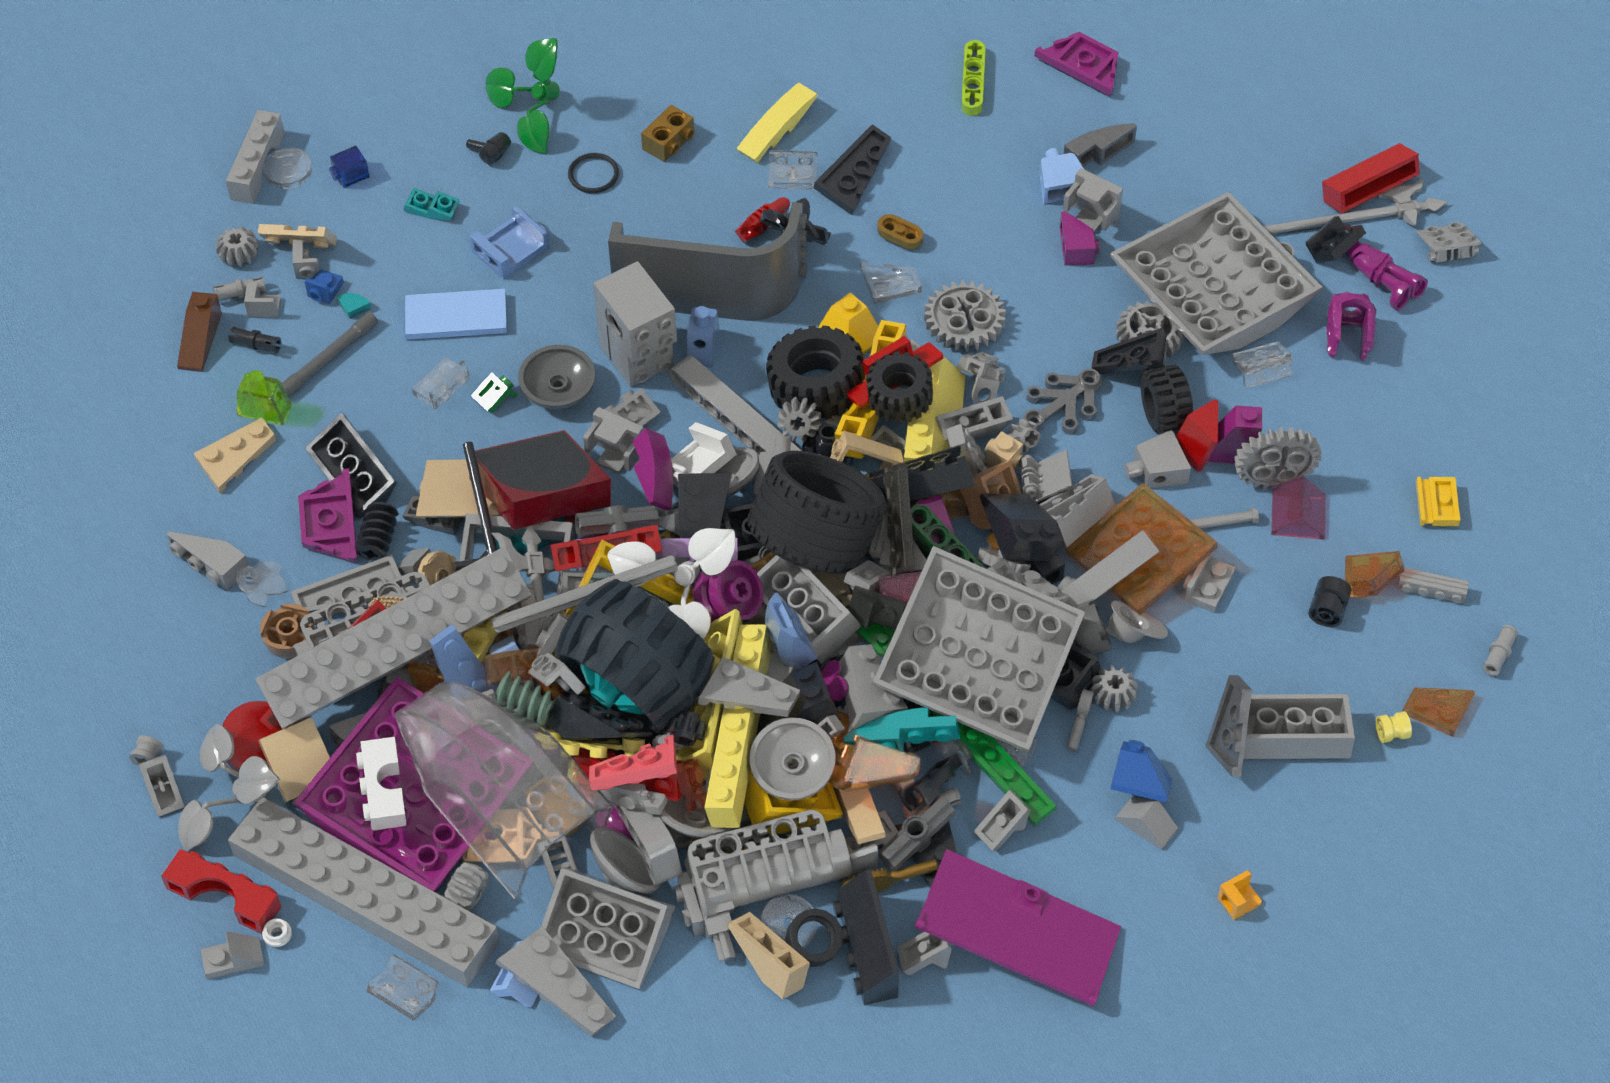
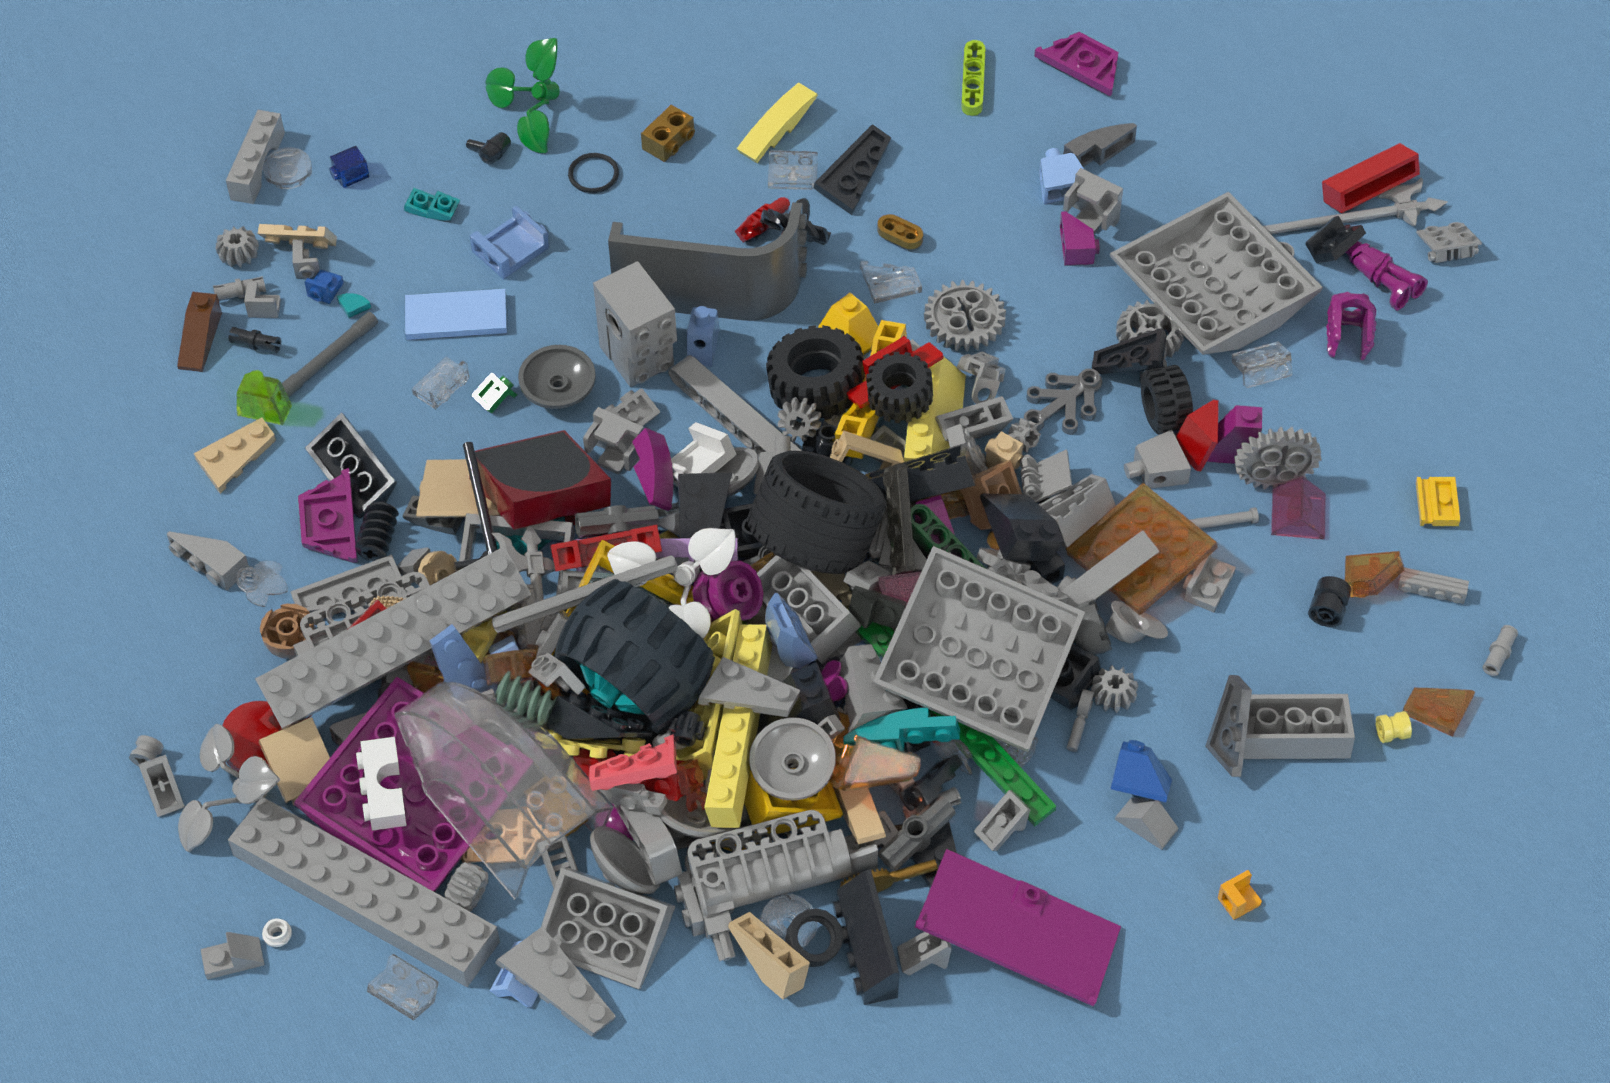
red arch [161,849,281,934] -> none

